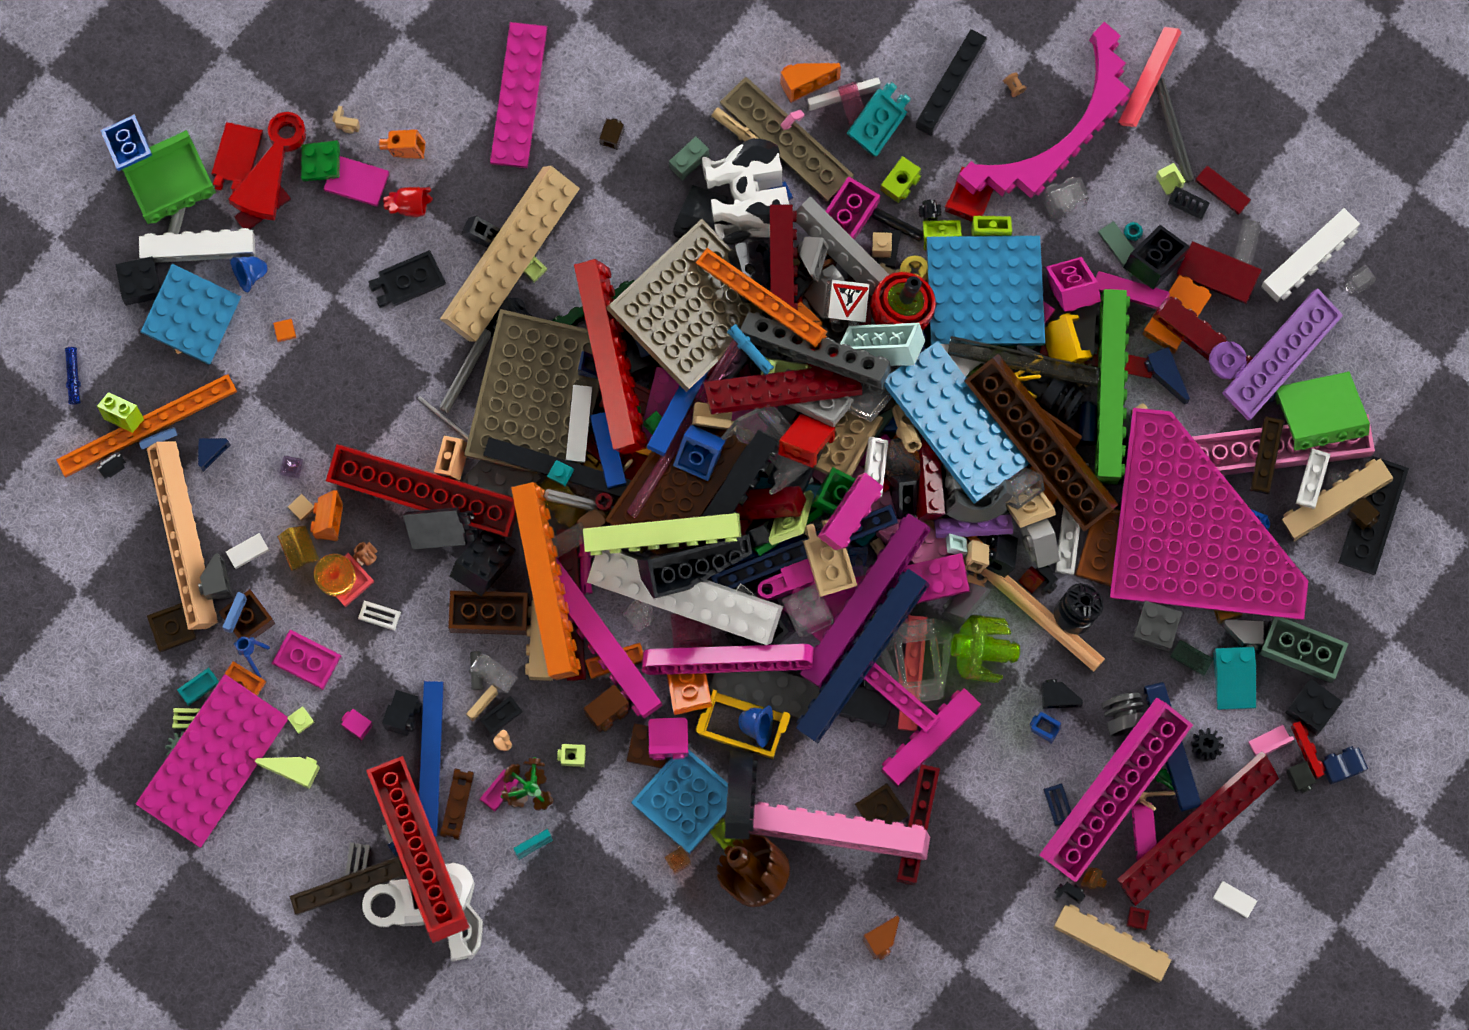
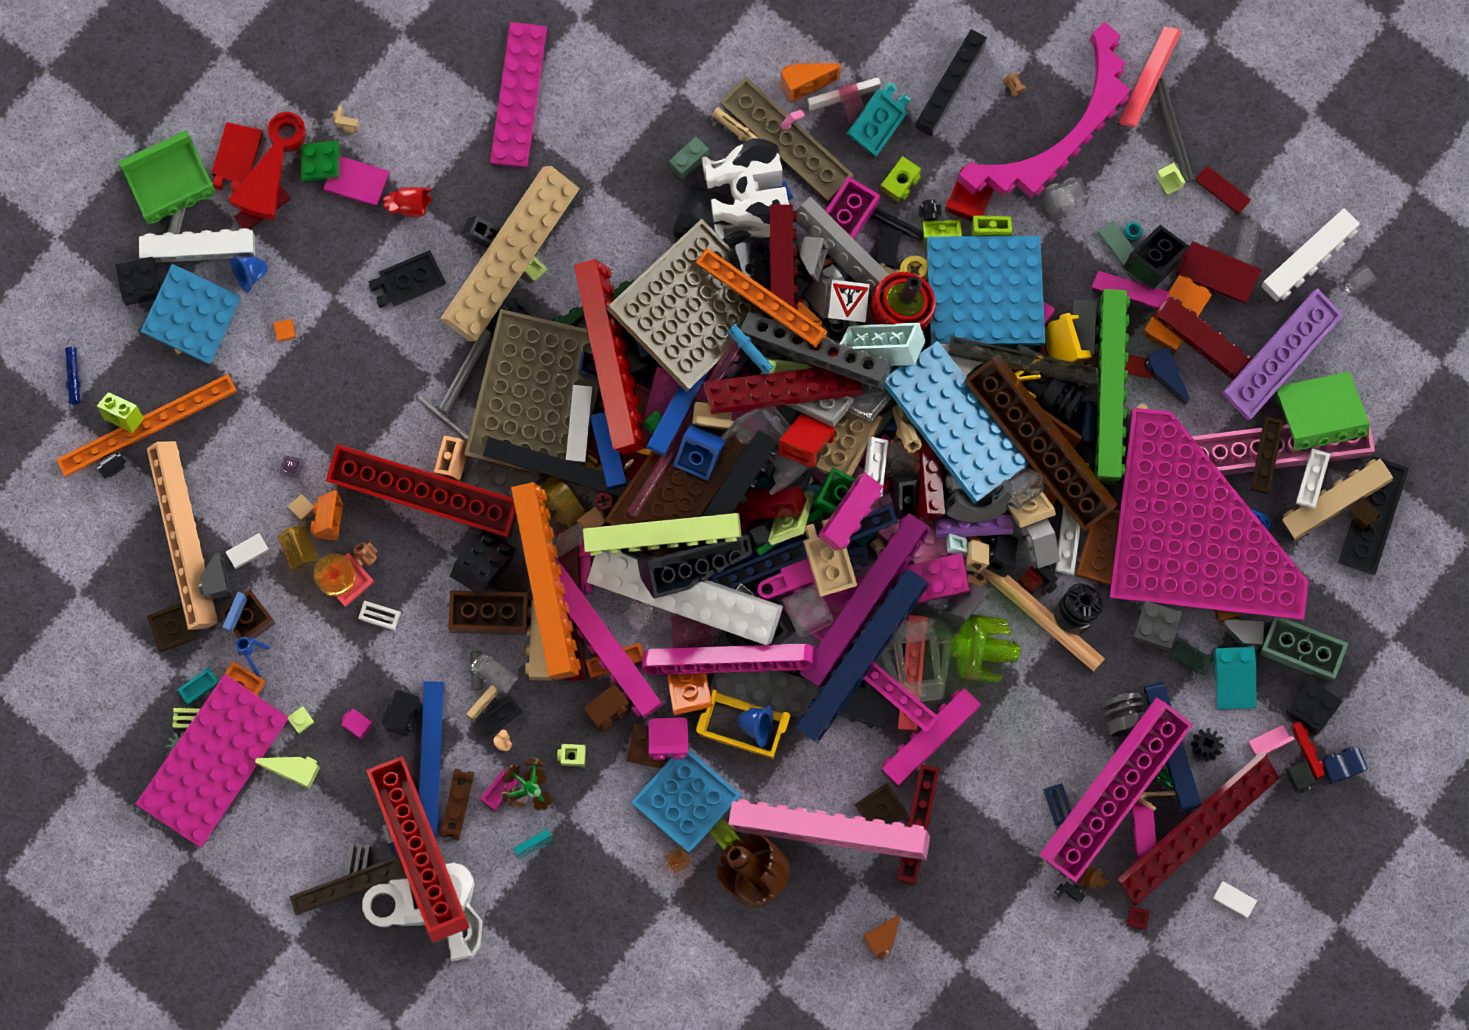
blue slope [100,115,152,171] -> none
medium blue tile [139,427,178,449] -> none
dark blue slope [198,438,231,472] -> none
dark pink tile [272,630,341,690] -> none
orange torso [379,129,425,159] -> none
black tile [403,507,480,549] -> none
light grey axle [544,489,596,511] -> none
teal plate [547,460,574,486] -> none
dark brown brick [599,118,625,150] -> none
black brick [725,751,757,839] -> none
tan brick [872,232,892,258] -> none
blue window [1030,712,1061,744] -> none
black slope [1041,679,1083,709] -> none
dark pink brick [1046,257,1101,312] -> none
tan brick [1053,904,1171,983] -> none
black slope [1168,186,1210,220] -> none
medium lavender tile [1209,341,1247,380] -> none

